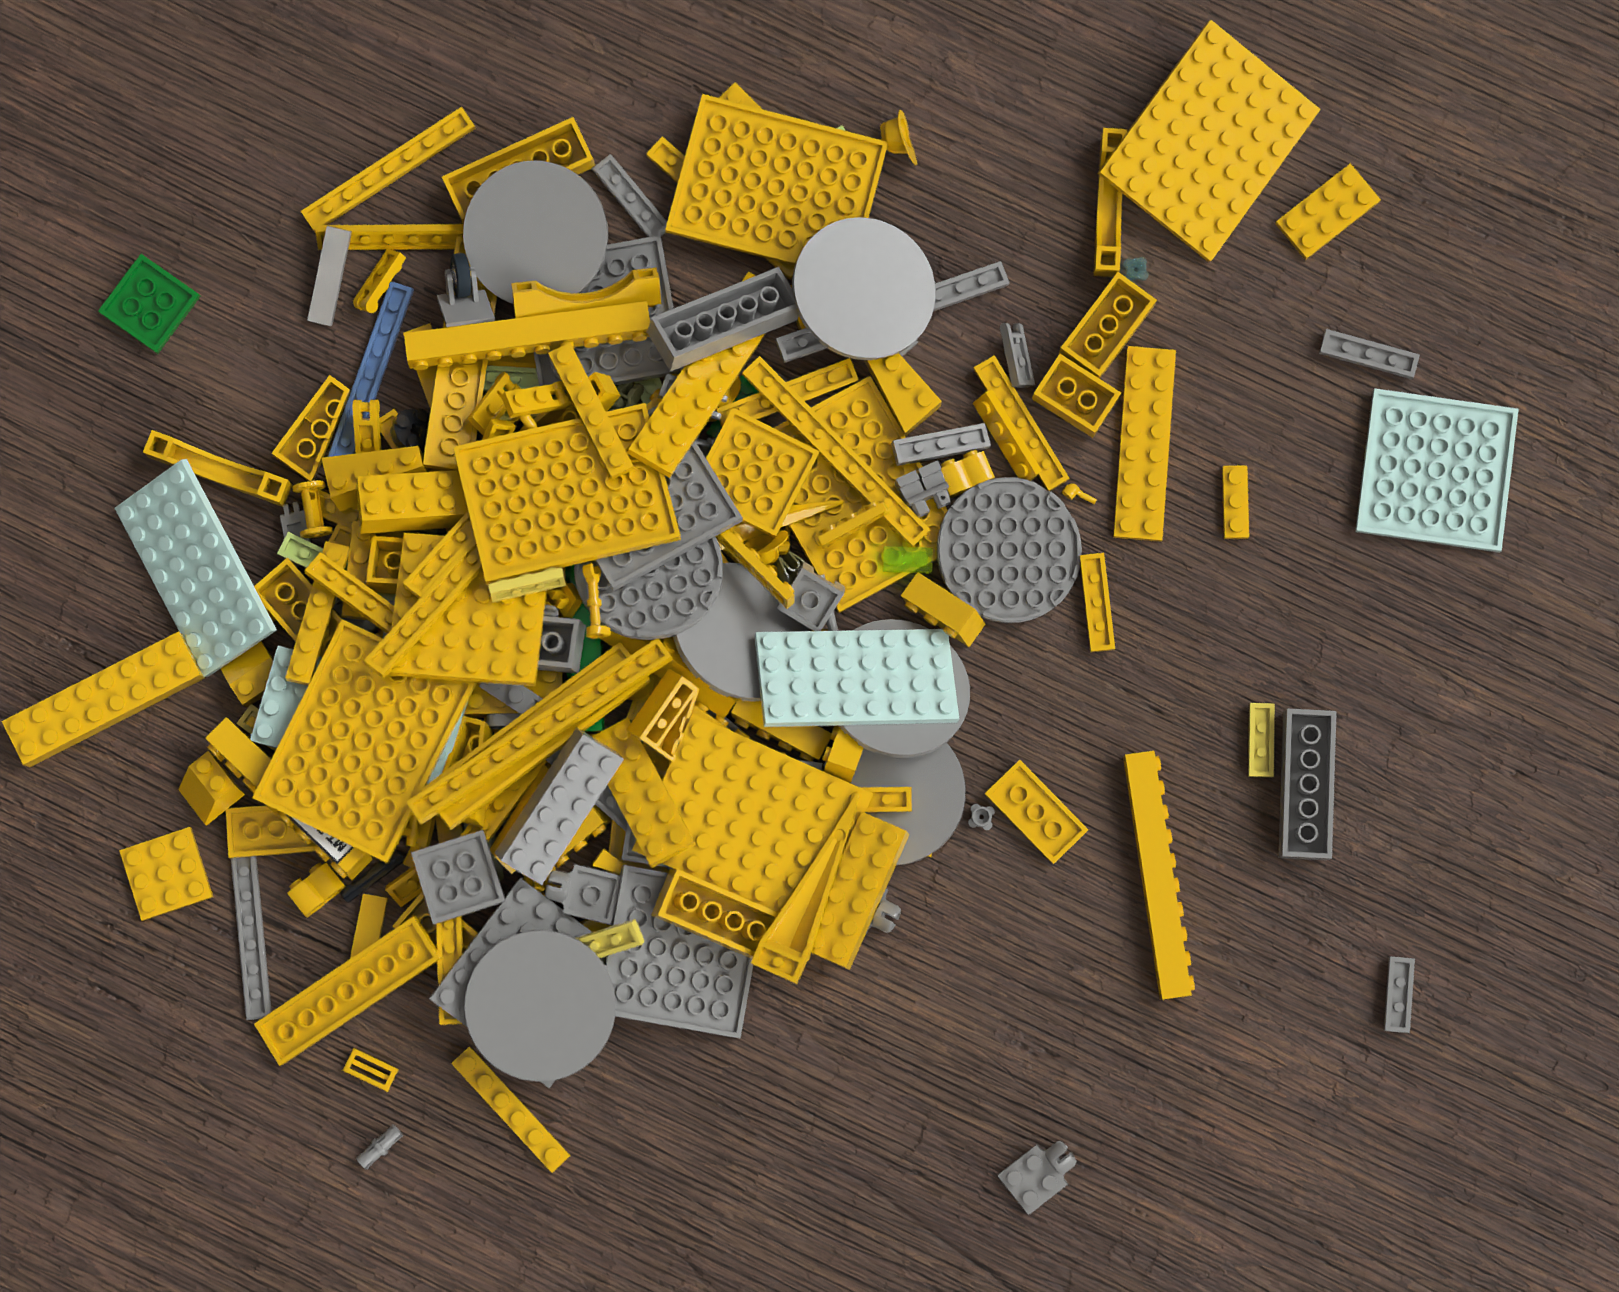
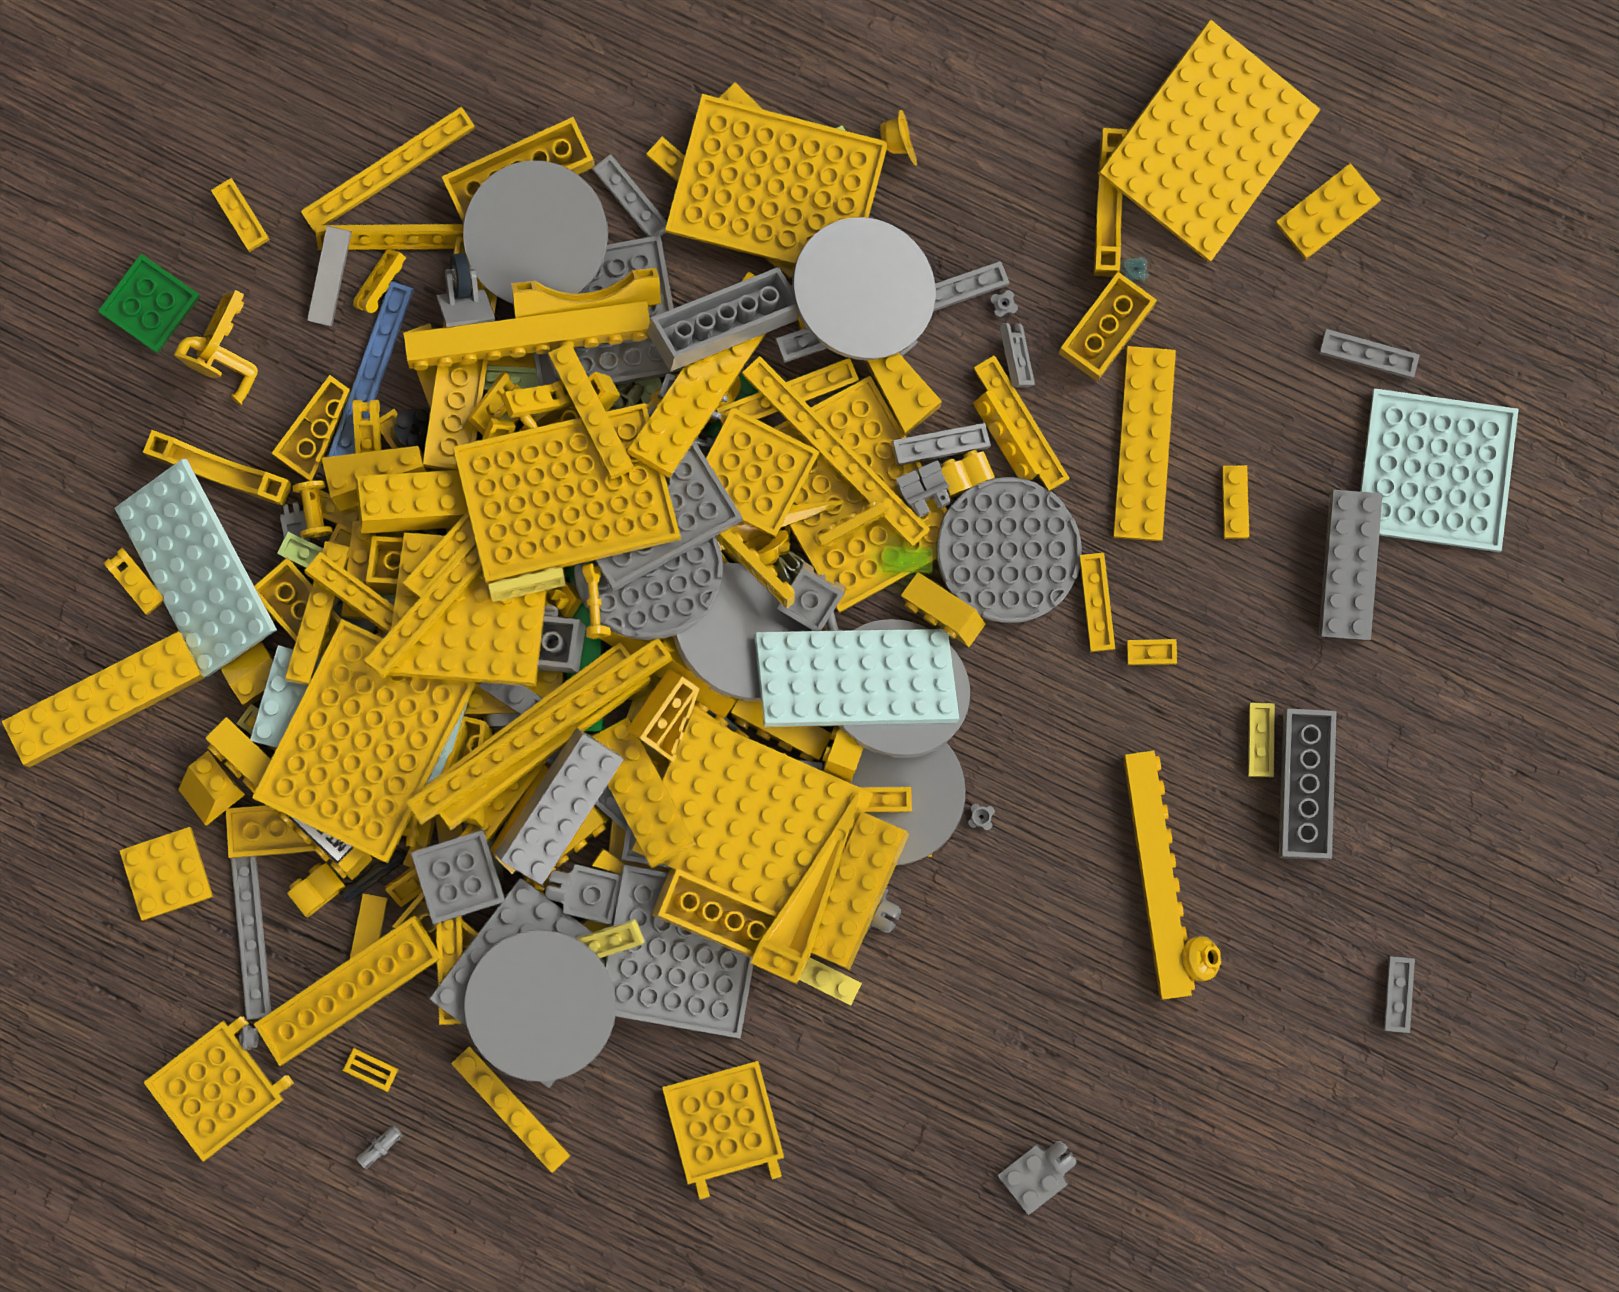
yellow plate [985,760,1088,864] -> none
yellow brick [1032,354,1121,438] -> none
yellow hand [1062,483,1097,504] -> none
none -> yellow plate [103,547,164,615]
none -> yellow plate [143,1016,294,1162]
none -> yellow plate [174,290,258,405]
none -> yellow plate [211,178,270,252]
none -> light grey plate [239,1025,259,1050]
none -> yellow plate [662,1061,784,1199]
none -> light yellow plate [799,957,862,1006]
none -> light grey plate [991,290,1018,317]
none -> yellow plate [1127,639,1177,666]
none -> yellow piece [1183,936,1221,982]
none -> light grey brick [1318,490,1383,640]

